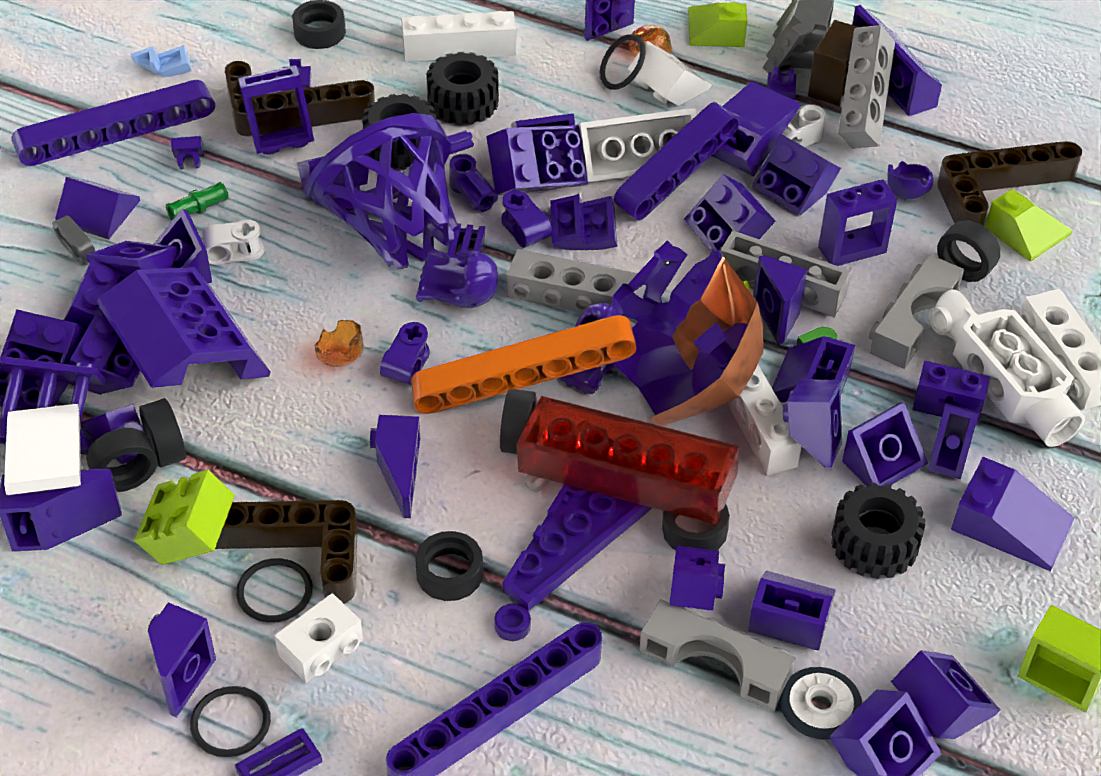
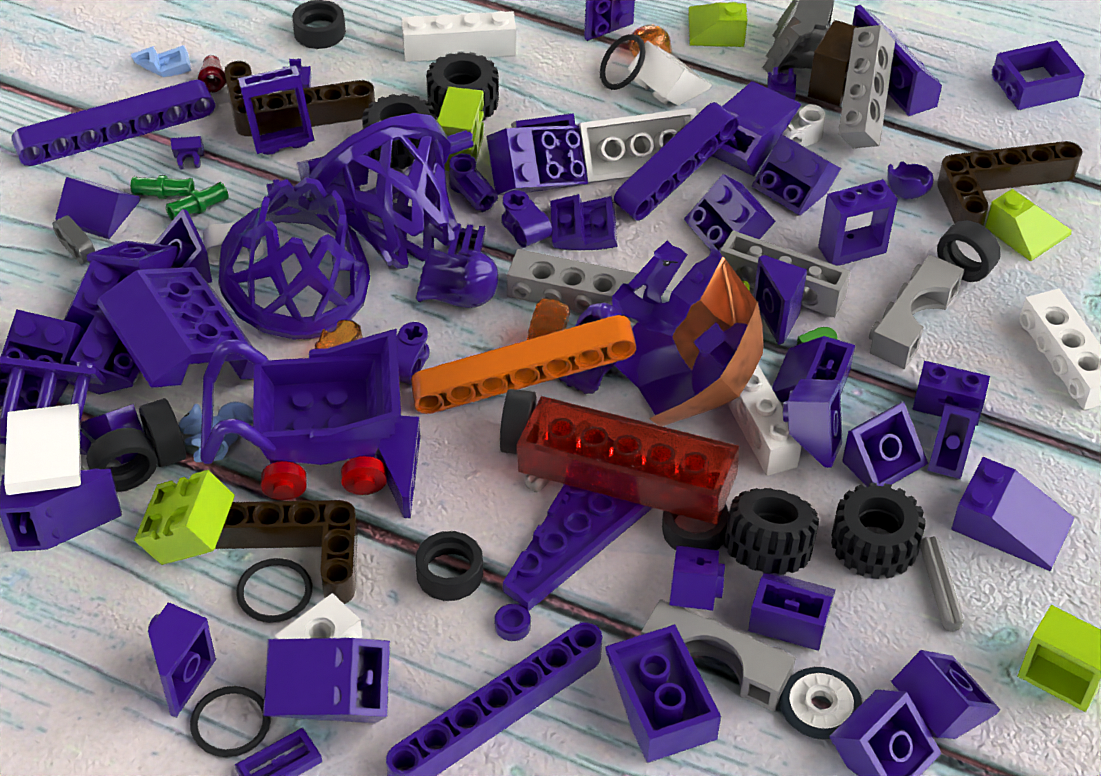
white brick [929,289,1085,447] -> none
none -> green pin [130,175,195,199]
none -> light blue animal [179,402,253,462]
none -> dark red cone [198,55,226,93]
none -> dark purple piece [200,329,402,500]
none -> dark purple piece [218,177,370,340]
none -> dark purple slope [263,638,390,723]
none -> lime piece [437,86,484,171]
none -> clear orange gear [527,298,570,340]
none -> dark purple slope [605,624,721,763]
none -> black tyre [724,488,819,575]
none -> light grey axle [920,536,964,631]
none -> dark purple window [992,40,1085,110]

